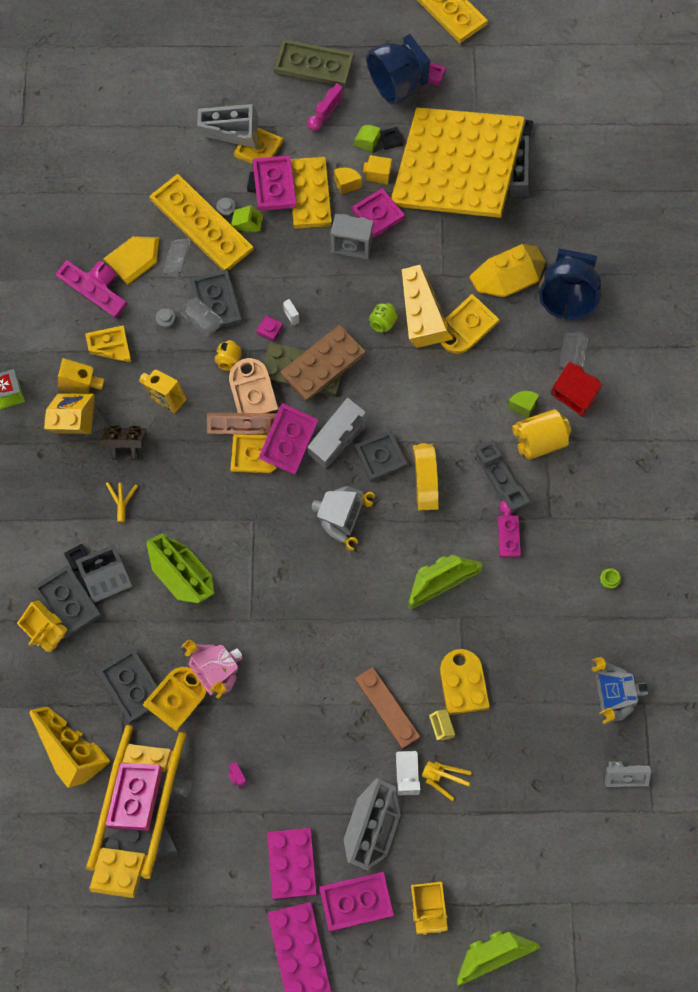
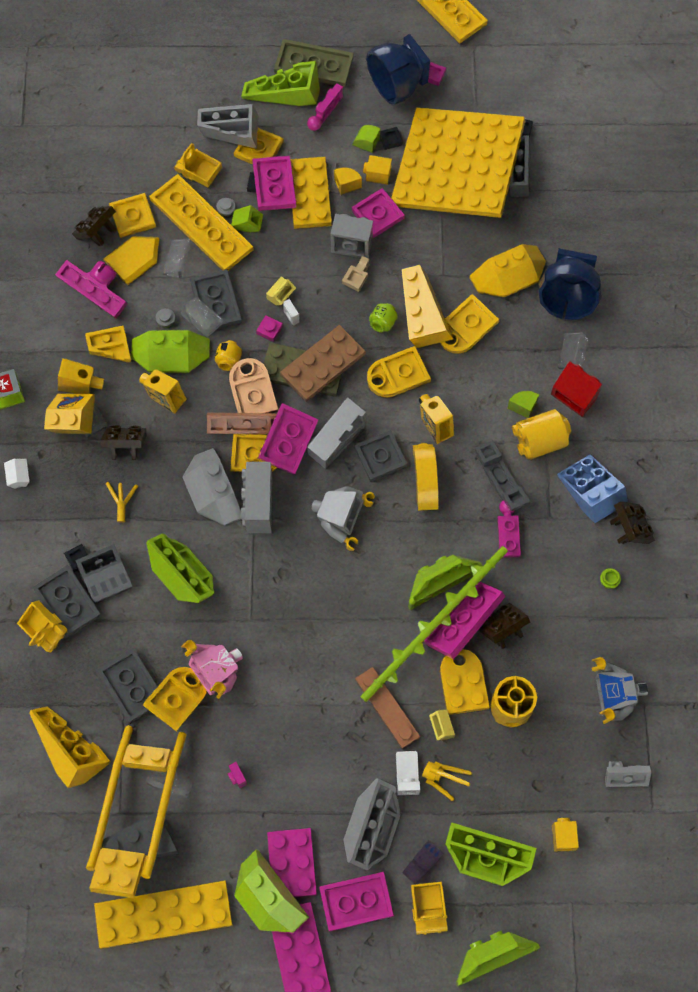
plate [106,763,163,831] -> none
none -> white piece [4,459,29,489]
none -> dark brown plate [72,206,117,246]
none -> yellow plate [94,880,232,949]
none -> yellow tile [109,193,156,238]
none -> lime wedge [131,330,210,373]
none -> yellow piece [174,143,222,188]
none -> light grey wedge [182,448,241,526]
none -> lime wedge [234,849,309,933]
none -> lime wedge [241,61,320,106]
none -> light grey brick [241,462,273,533]
none -> light yellow piece [266,276,296,305]
none -> tan plate [342,256,370,292]
none -> lime plant [360,546,508,702]
none -> yellow plate [367,346,431,398]
none -> clear purple leg [402,840,444,884]
none -> yellow torso [418,394,454,444]
none -> dark pink plate [424,582,506,659]
none -> lime wedge [445,822,537,886]
none -> dark brown plate [478,603,531,649]
none -> yellow cylinder [490,676,537,728]
none -> yellow brick [552,818,579,852]
none -> medium blue slope [557,454,628,523]
none -> dark brown plate [609,501,655,544]

